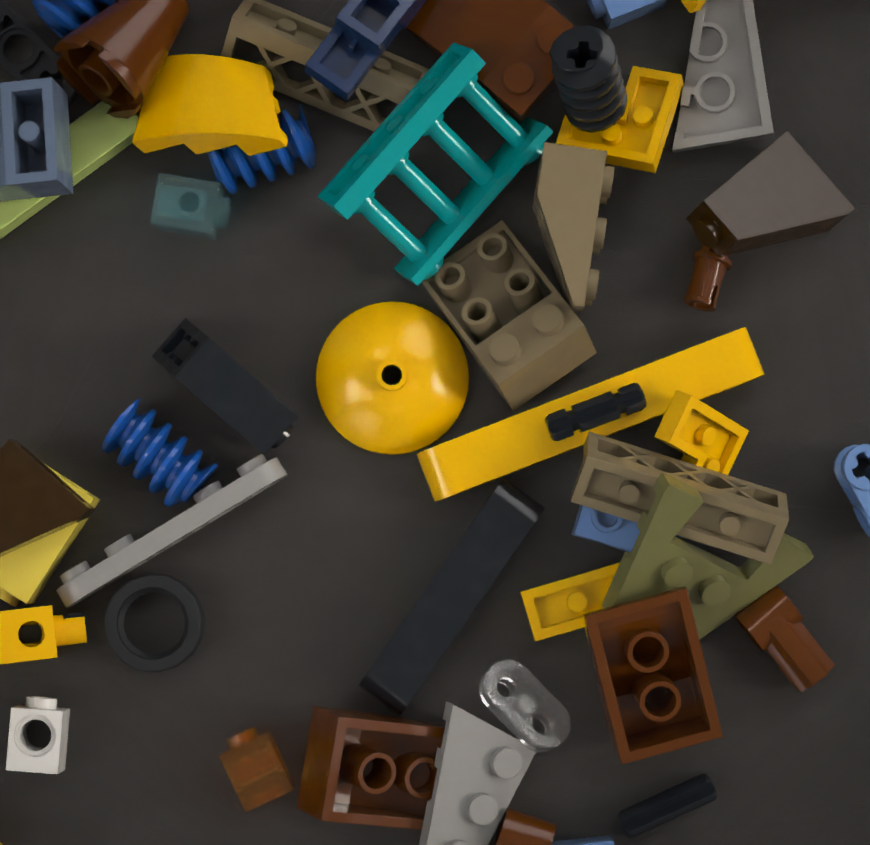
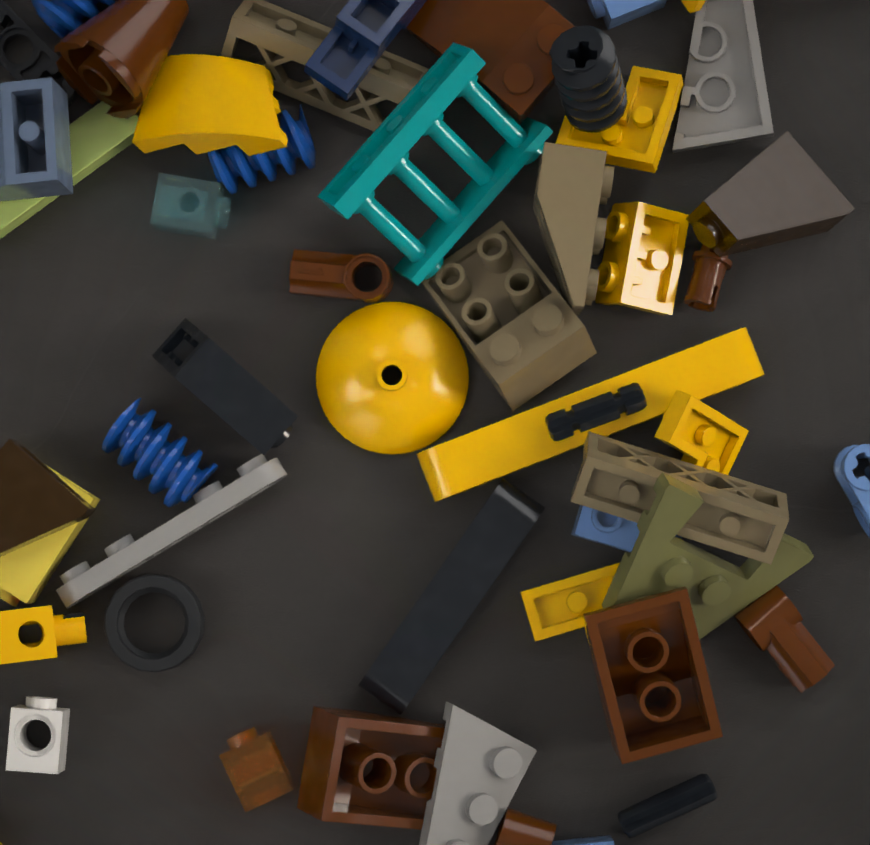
clear plate [479,660,571,752] -> none
none -> reddish brown piece [289,249,394,304]
none -> yellow bracket [595,201,689,315]

